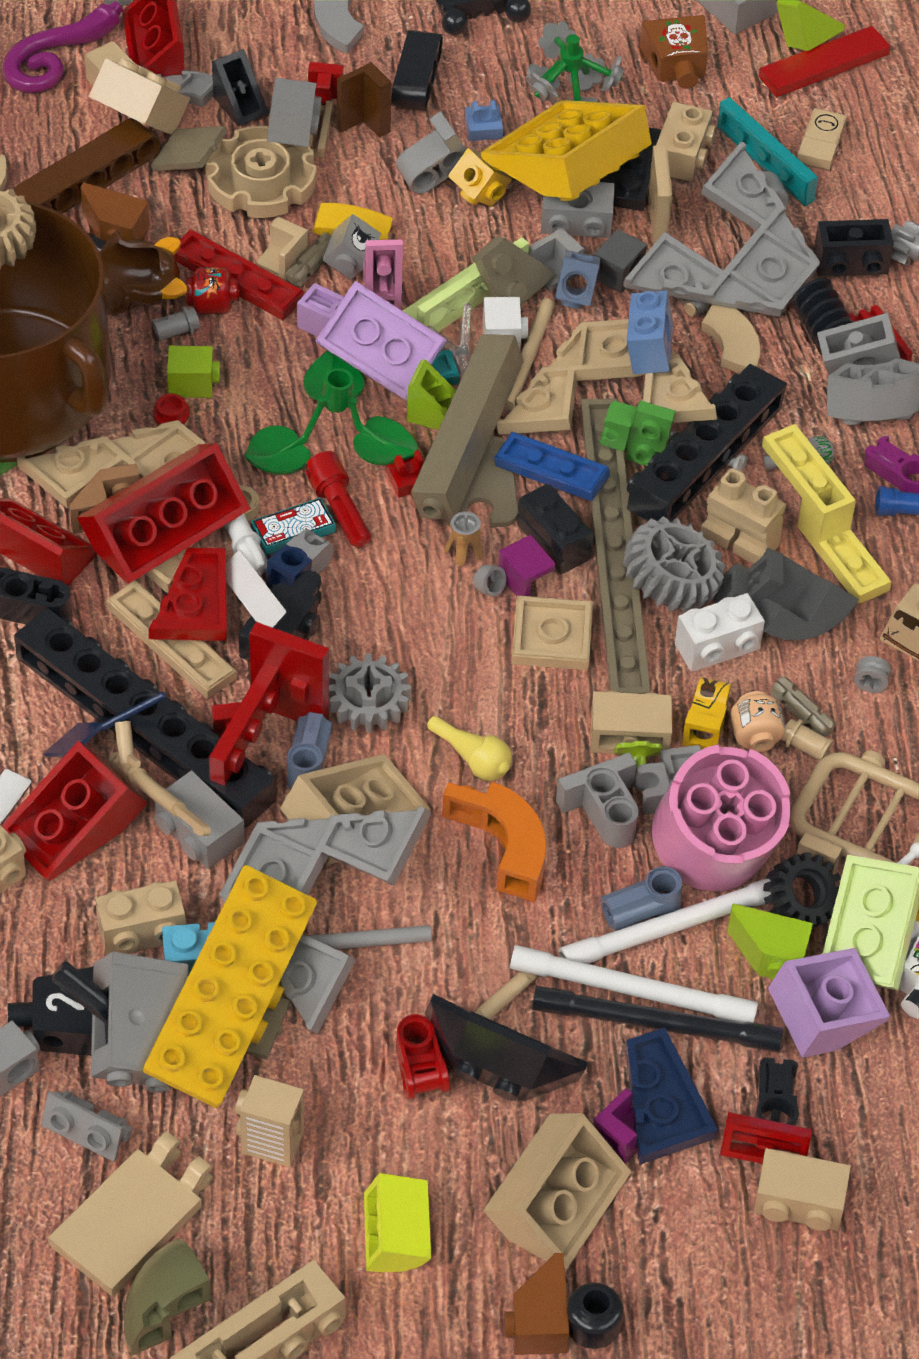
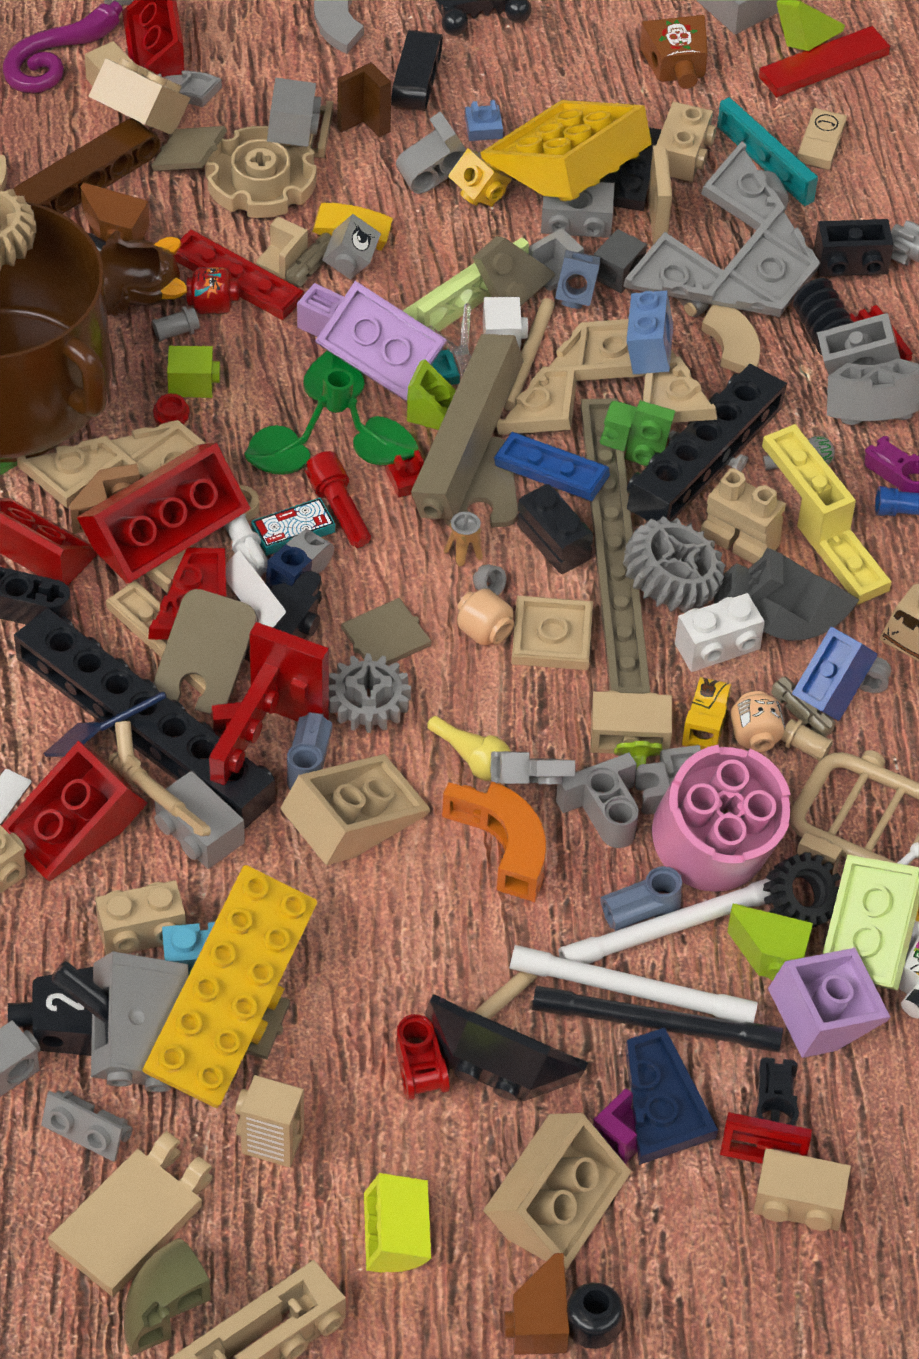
black slope [212,49,269,126] -> none
light grey wing [219,807,431,1034] -> none
red tile [308,62,344,106] -> none
light grey bar [309,925,431,950] -> none
bright pink slope [363,239,403,310] -> none
magenta panel [498,534,555,596] -> none
light grey plant [526,21,624,103] -> none
none -> dark tan piece [154,589,257,715]
none -> dark tan piece [341,598,431,665]
none -> light nougat head [457,589,514,646]
none -> light grey plate [490,751,575,784]
none -> panel [792,626,878,721]

